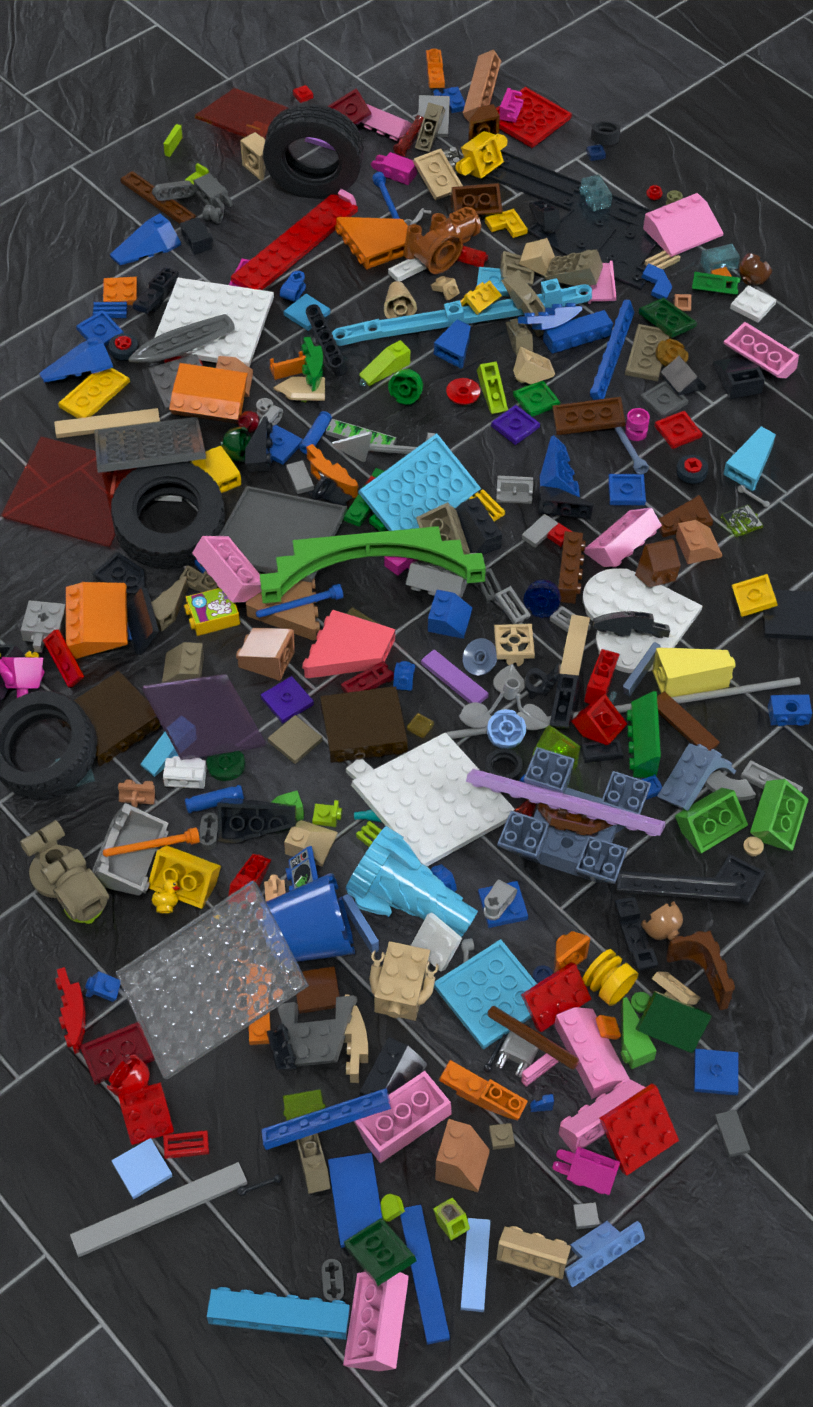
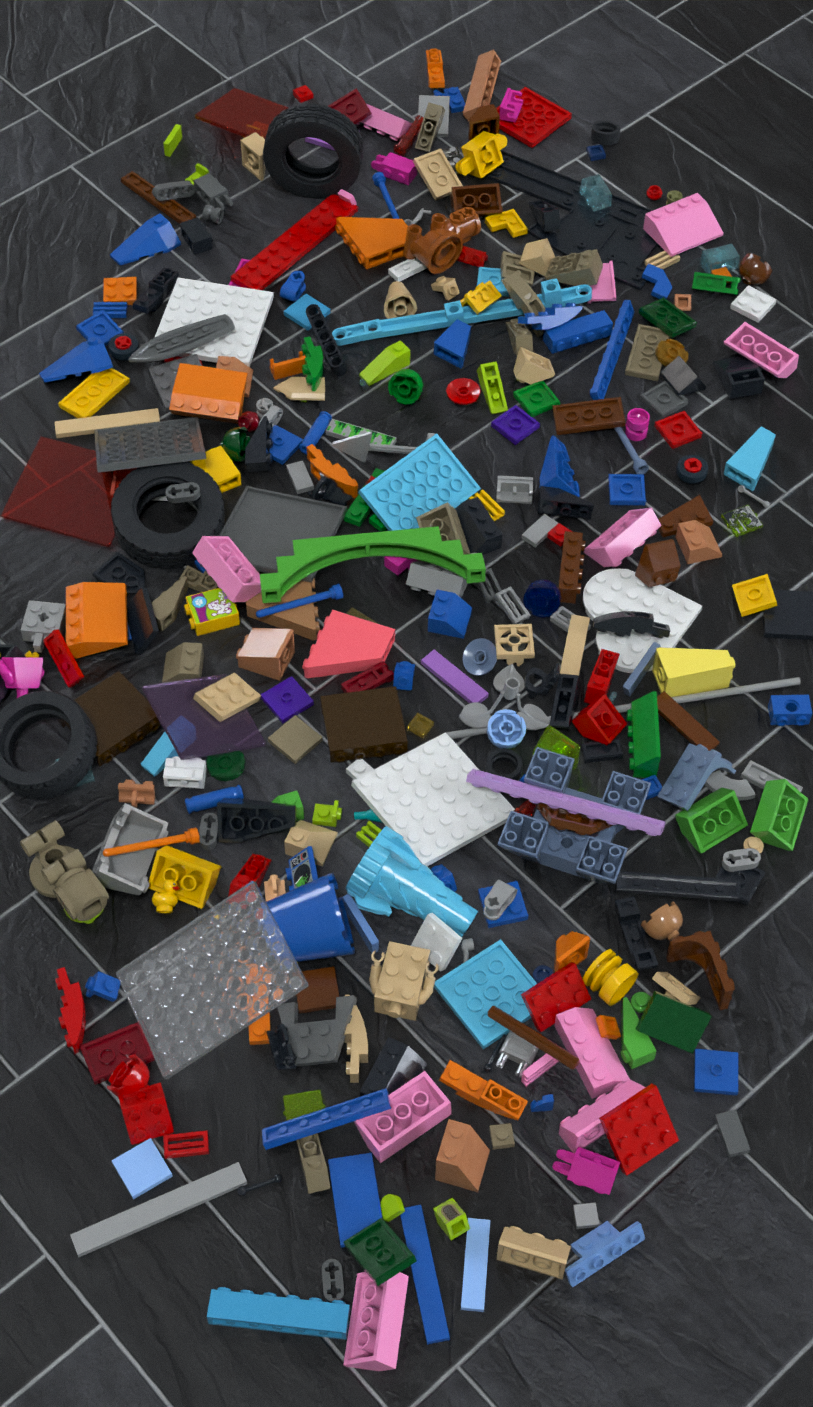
none -> dark grey beam [165,482,201,503]
none -> tan plate [193,673,261,722]
none -> light grey beam [722,848,761,872]

